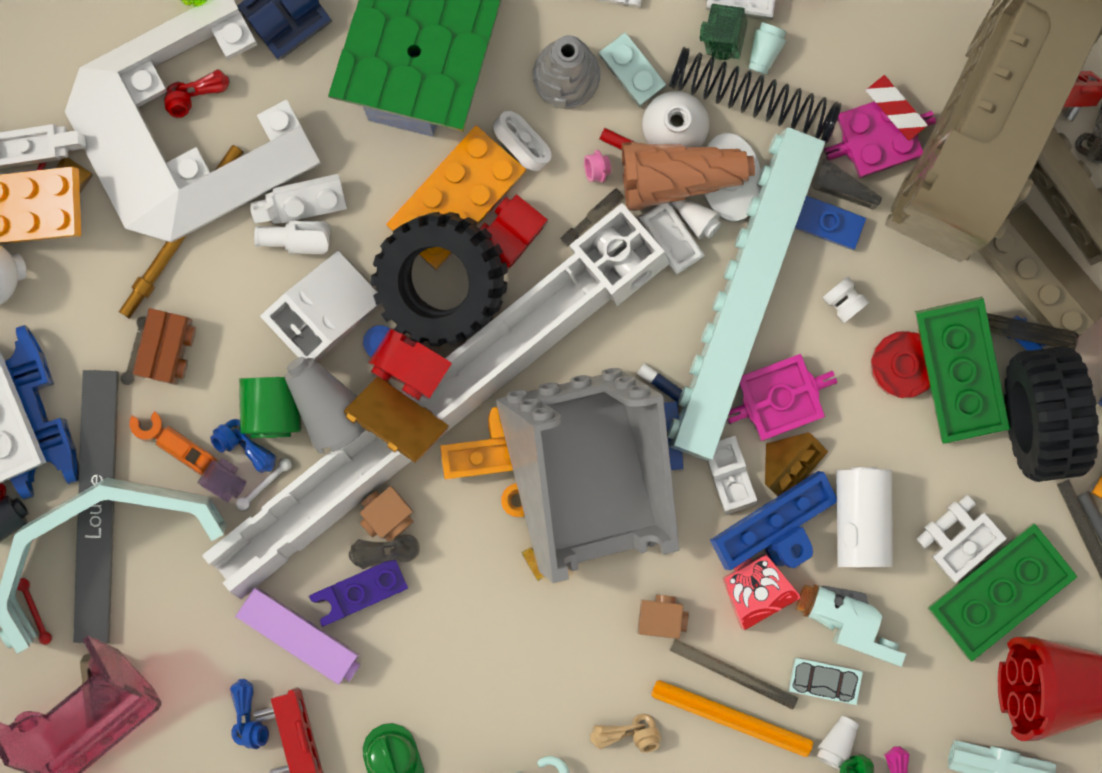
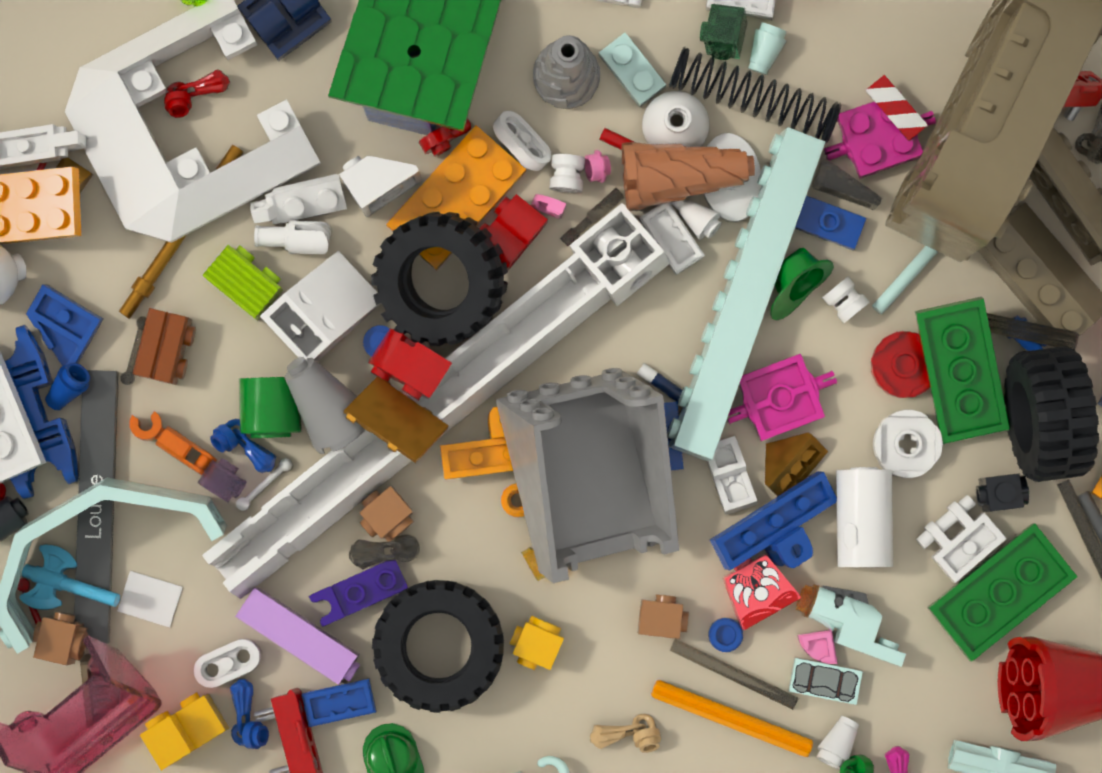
none -> medium azure piece [19,544,120,610]
none -> blue wing [26,284,104,366]
none -> medium nougat brick [33,611,88,666]
none -> blue cone [45,363,90,410]
none -> white sticker [117,571,183,628]
none -> yellow brick [140,692,229,771]
none -> white plate [194,639,261,688]
none -> lime brick [202,244,283,321]
none -> blue plate [302,678,377,727]
none -> white slope [339,156,422,218]
none -> black tyre [372,580,504,713]
none -> red plate [418,117,471,157]
none -> yellow brick [509,615,564,670]
none -> bright pink tile [531,194,566,219]
none -> white wheel [549,154,585,193]
none -> blue tile [708,618,743,652]
none -> green piece [770,248,834,320]
none -> bright pink tile [797,630,838,664]
none -> light aqua bar [872,246,938,315]
none -> white plate [873,410,943,478]
none -> black brick [976,473,1029,512]

